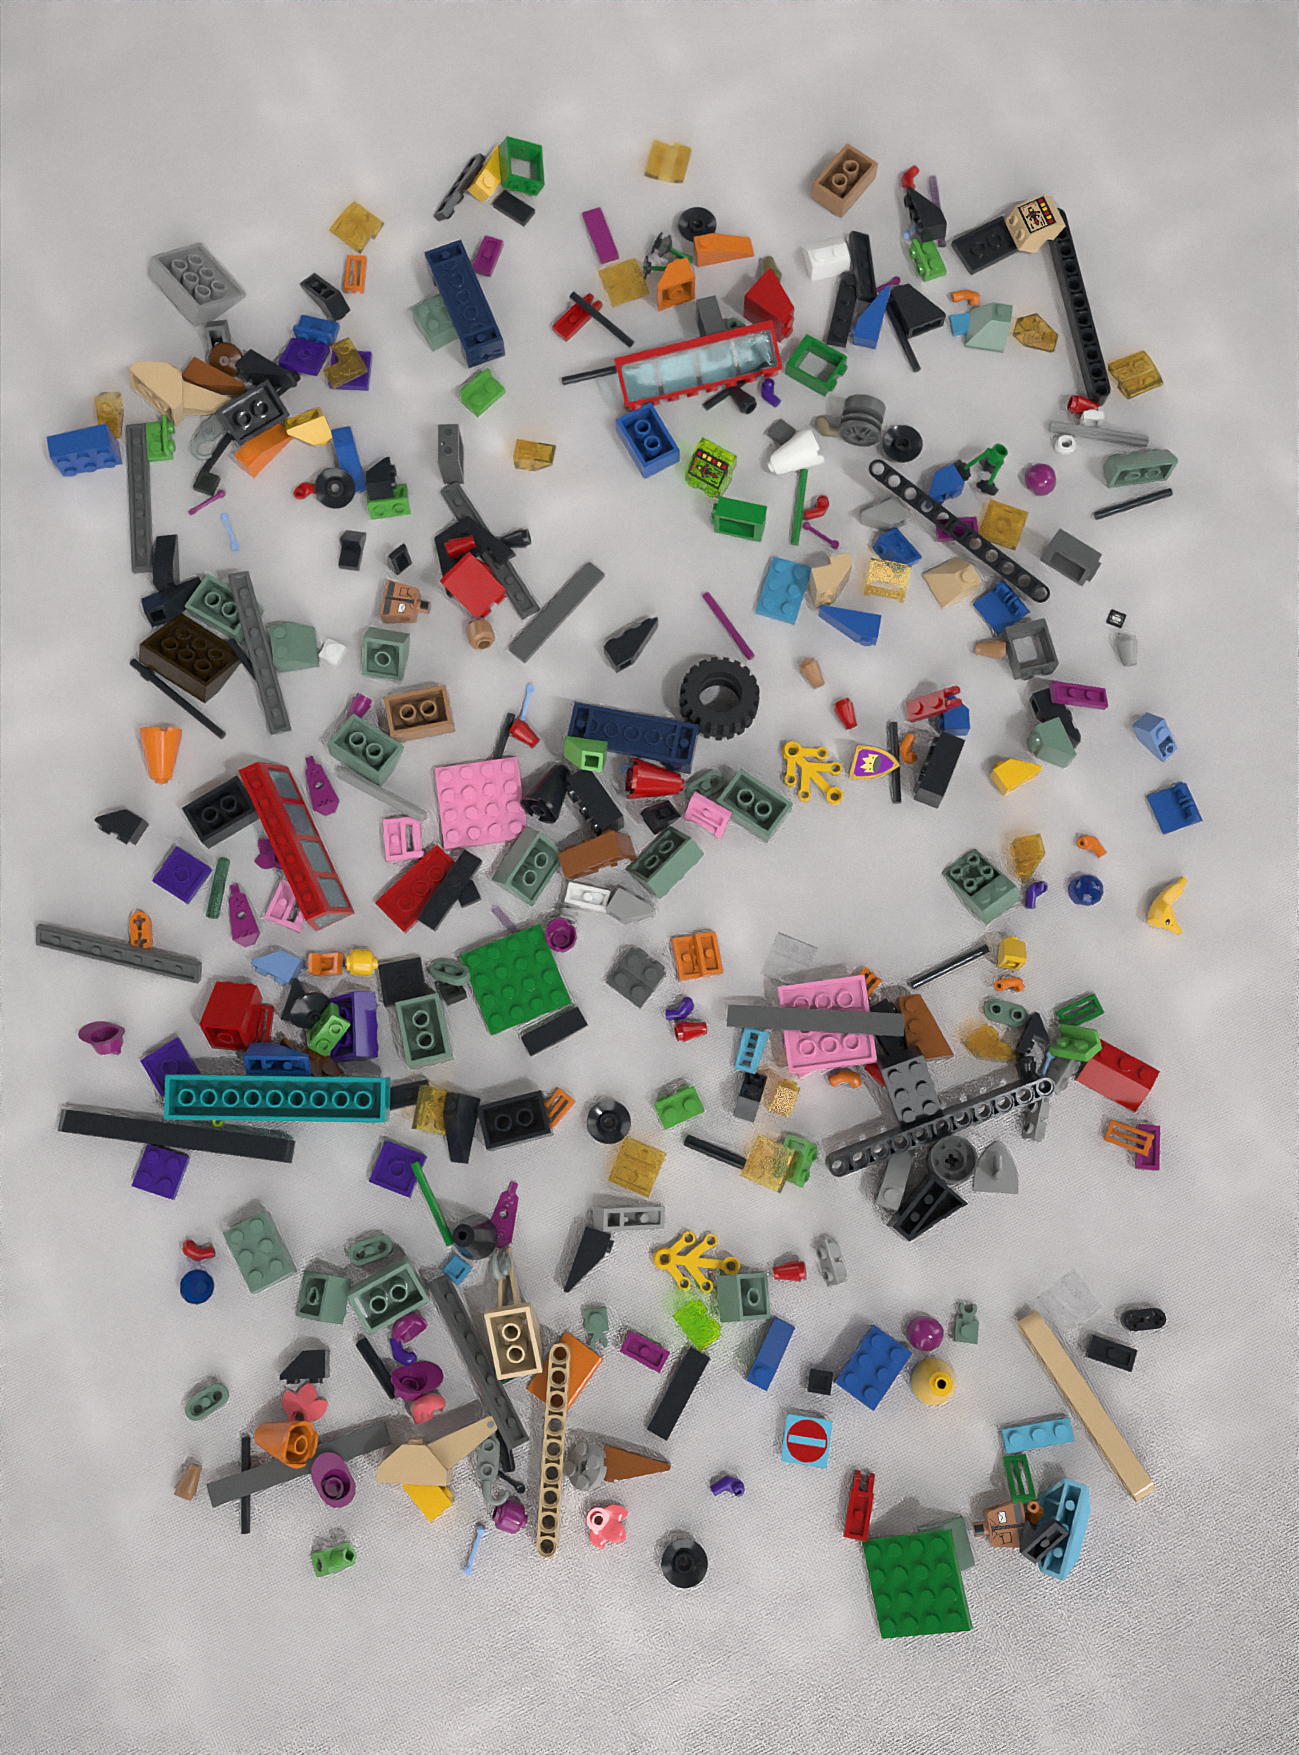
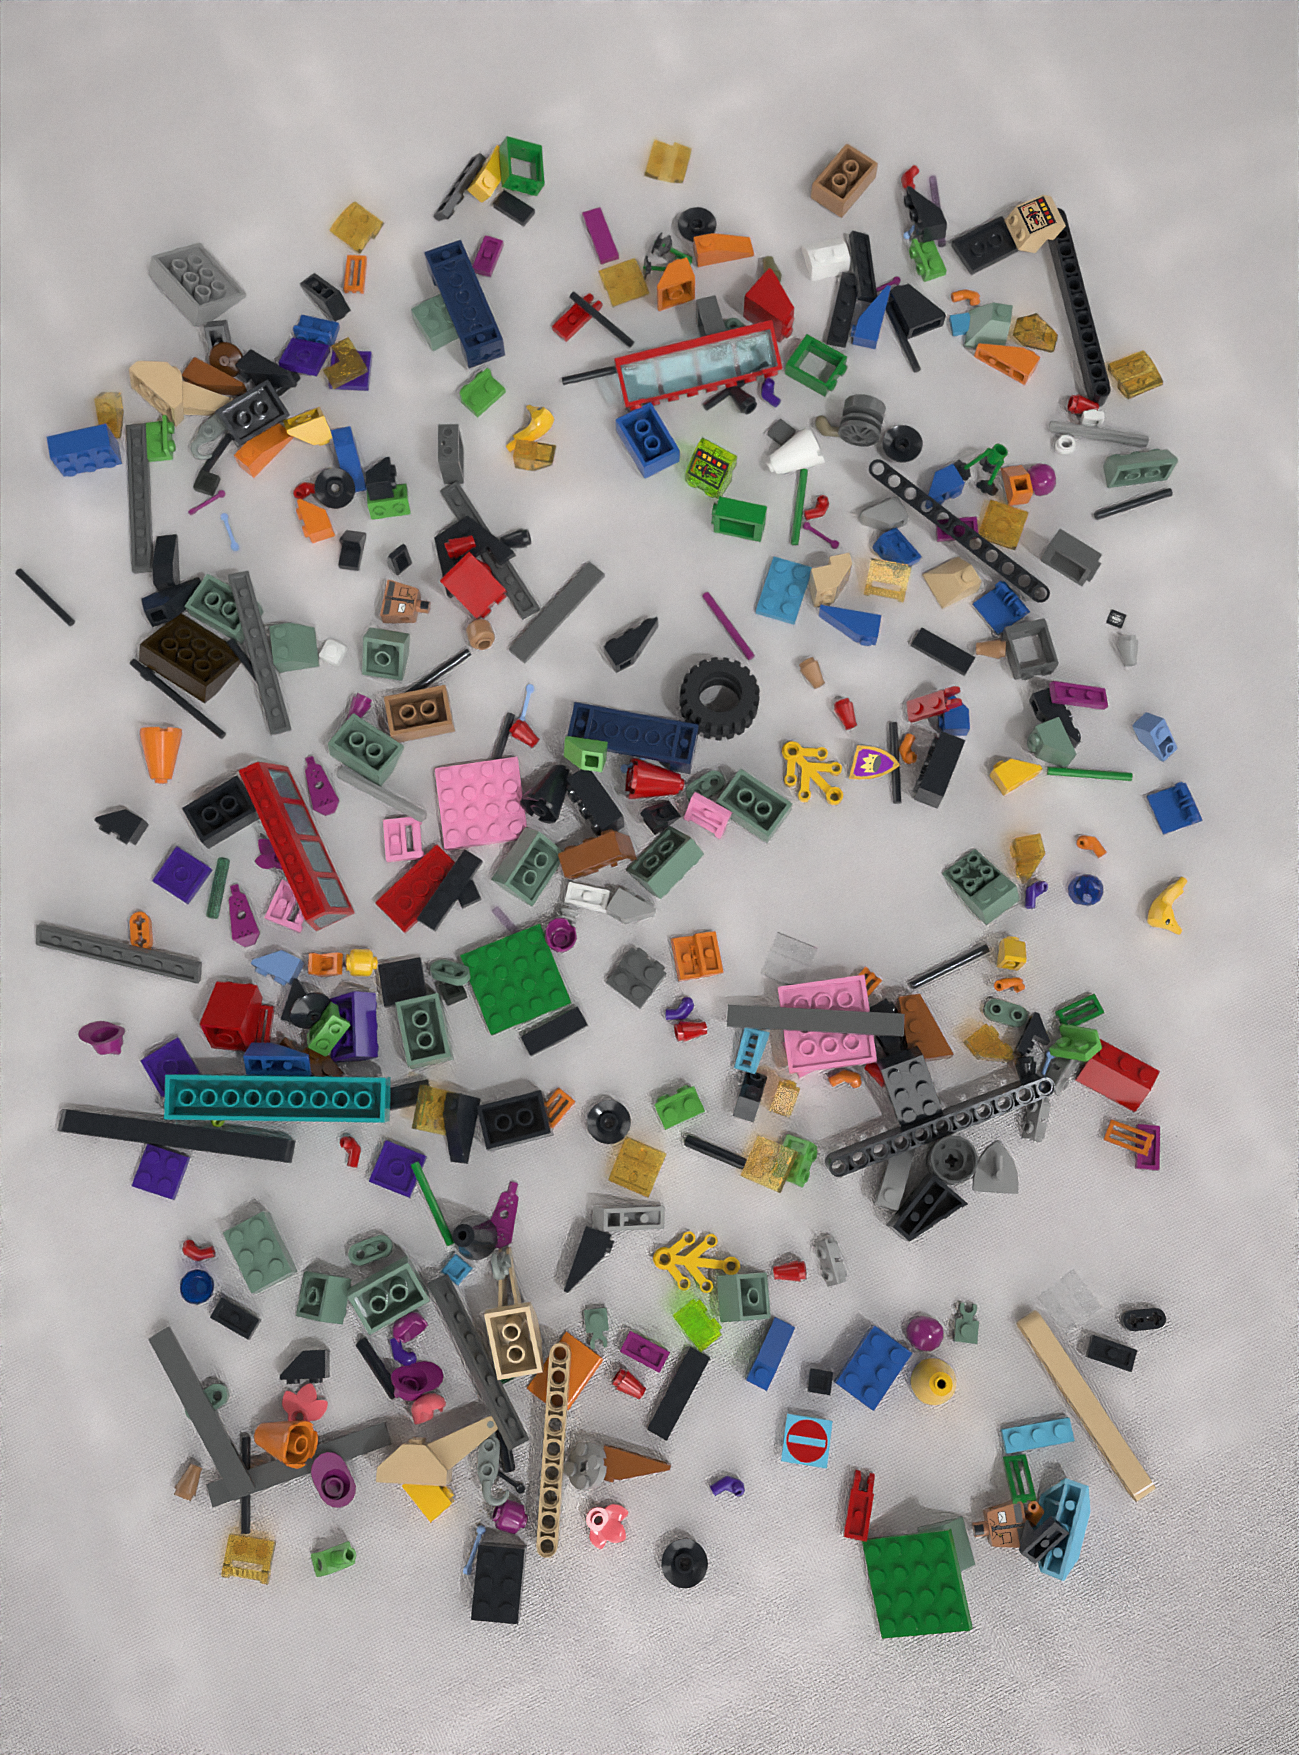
none -> black bar [15,568,75,626]
none -> dark grey tile [148,1327,257,1501]
none -> black plate [210,1297,262,1340]
none -> clear yellow plate [221,1533,276,1585]
none -> orange slope [296,499,335,544]
none -> red arm [339,1136,361,1168]
none -> black bar [404,649,471,693]
none -> black brick [471,1541,527,1625]
none -> yellow animal [506,404,555,452]
none -> red cone [611,1368,646,1400]
none -> black tile [911,628,976,676]
none -> orange slope [974,343,1041,385]
none -> orange slope [1001,465,1033,506]
none -> green bar [1047,767,1133,781]

